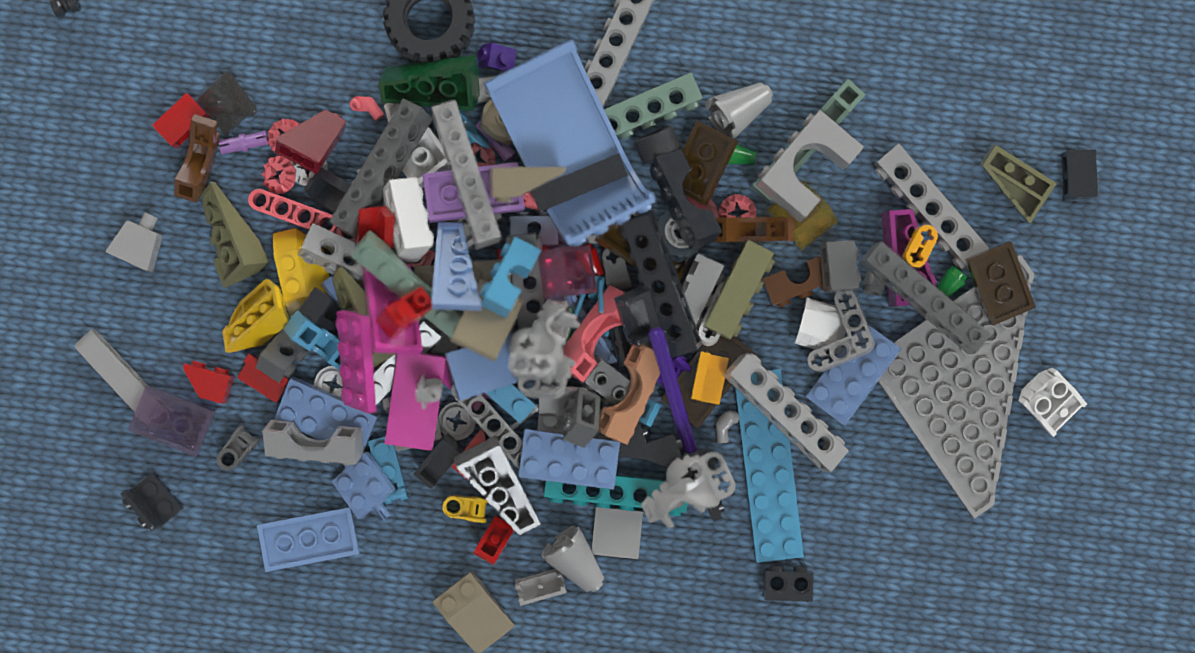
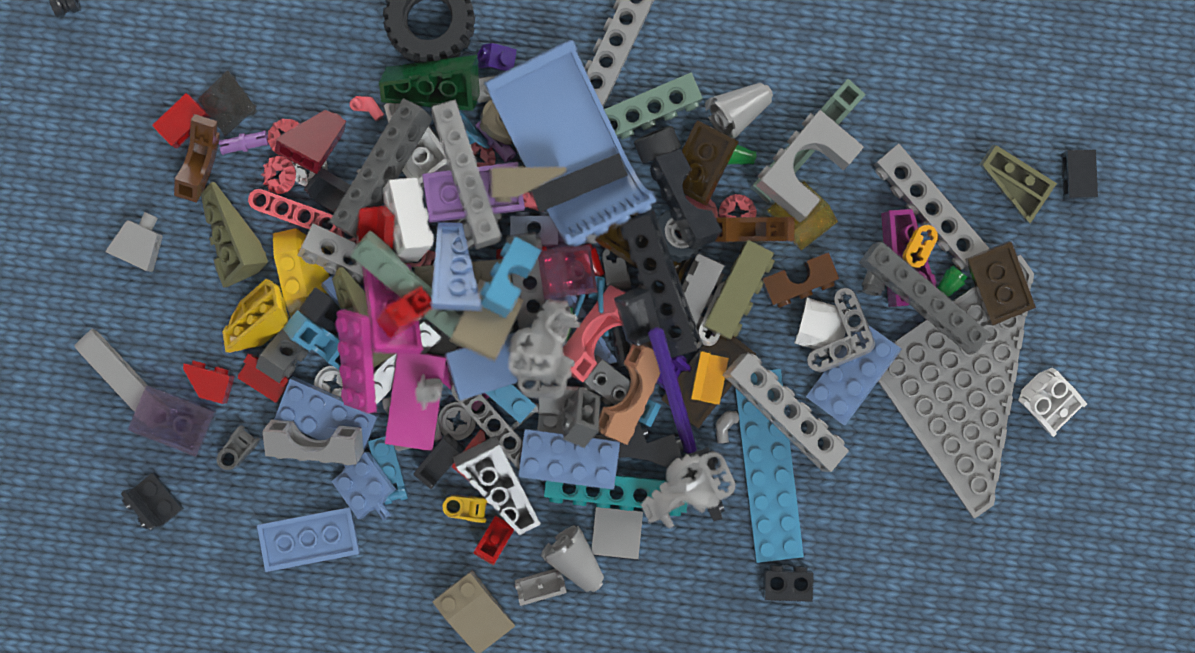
dark grey brick [819,240,861,293] -> none

